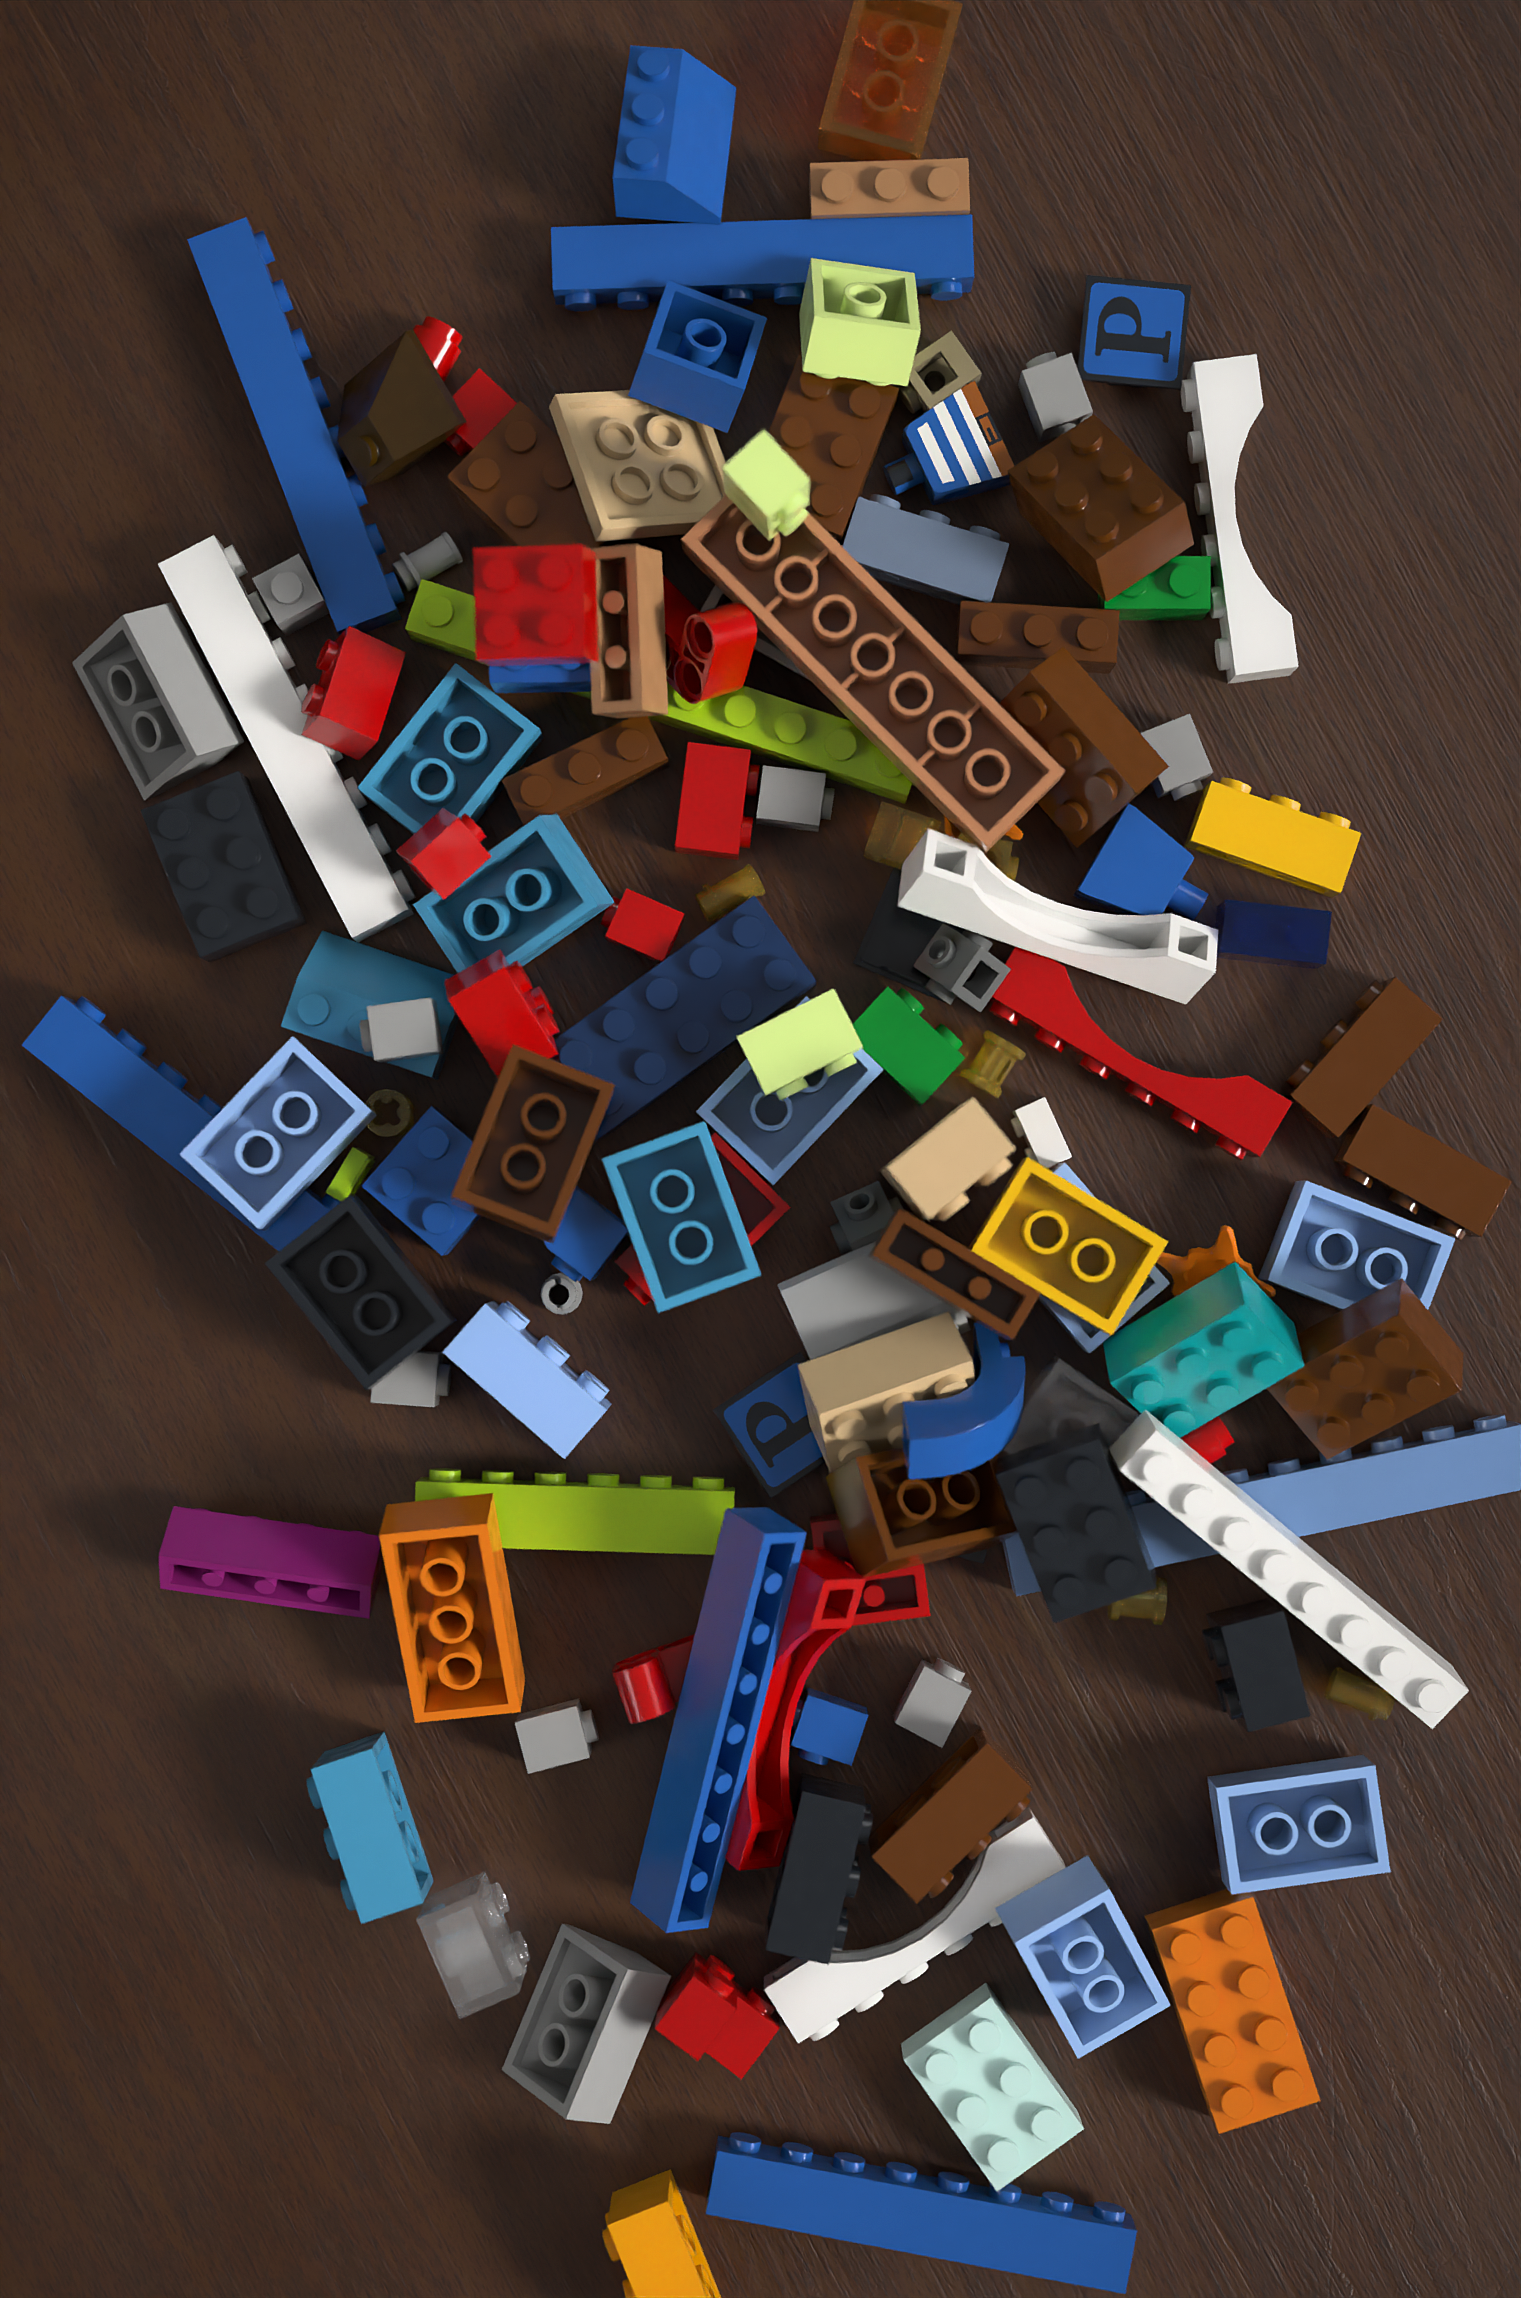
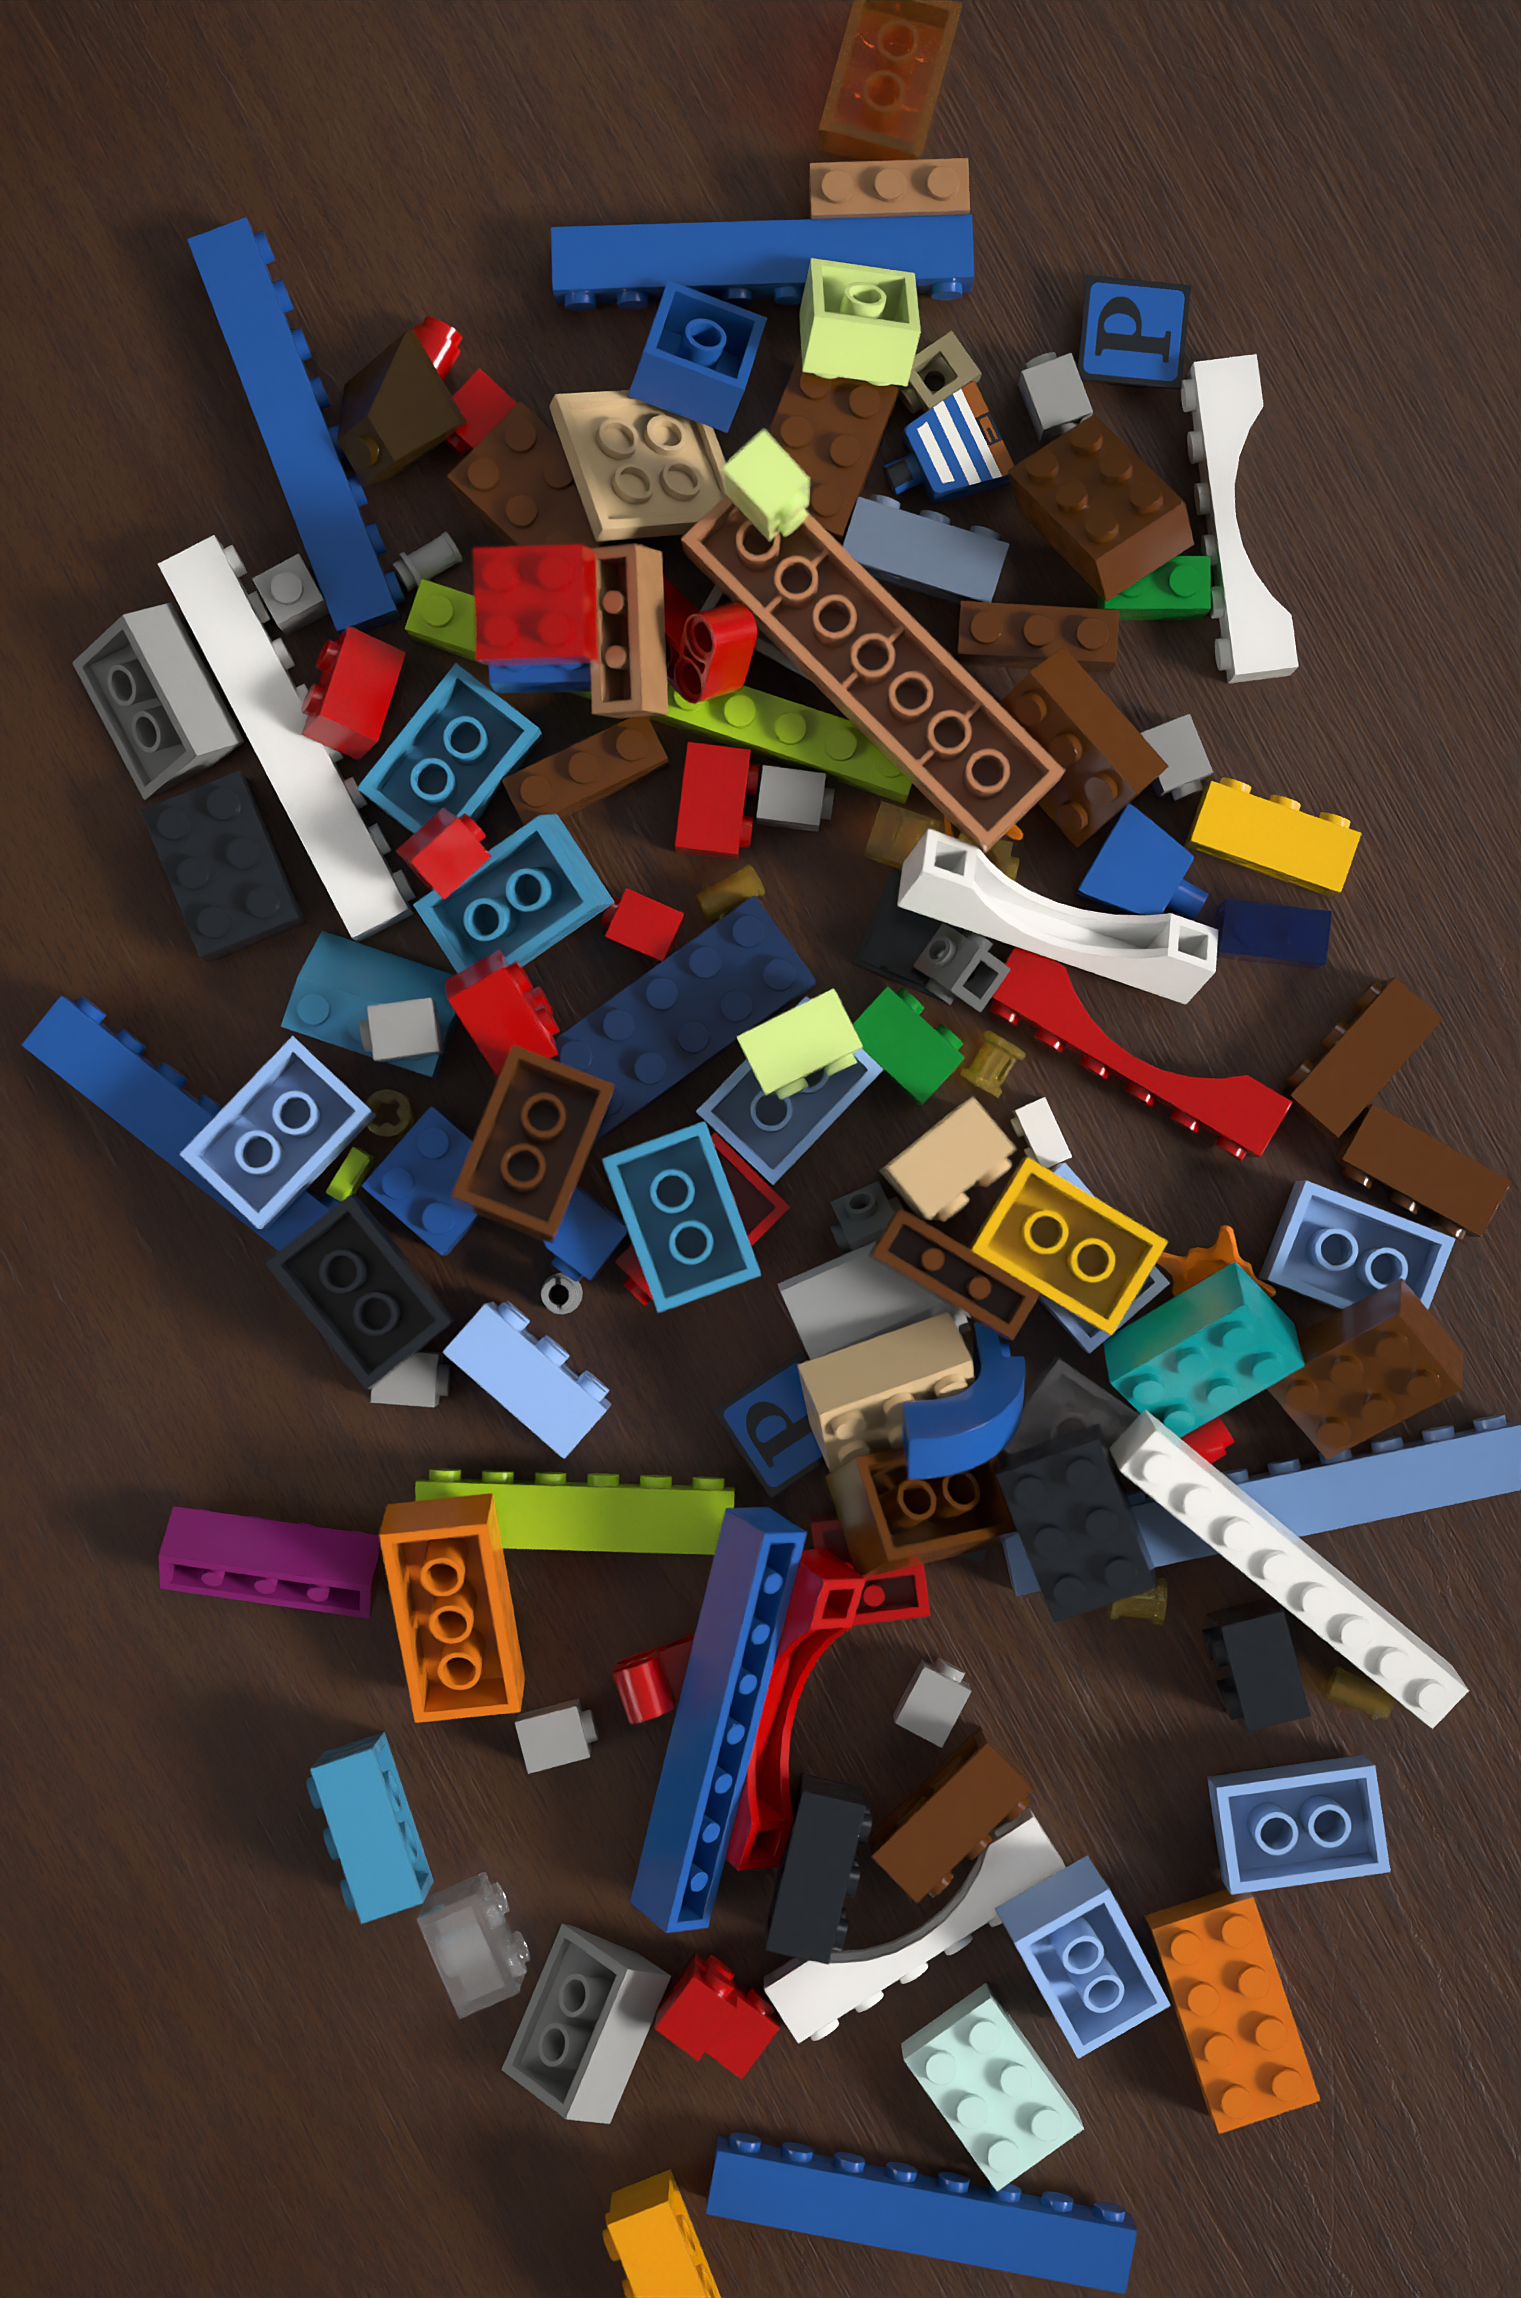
blue slope [613,45,736,225] -> none
blue brick [790,1687,868,1766] -> none

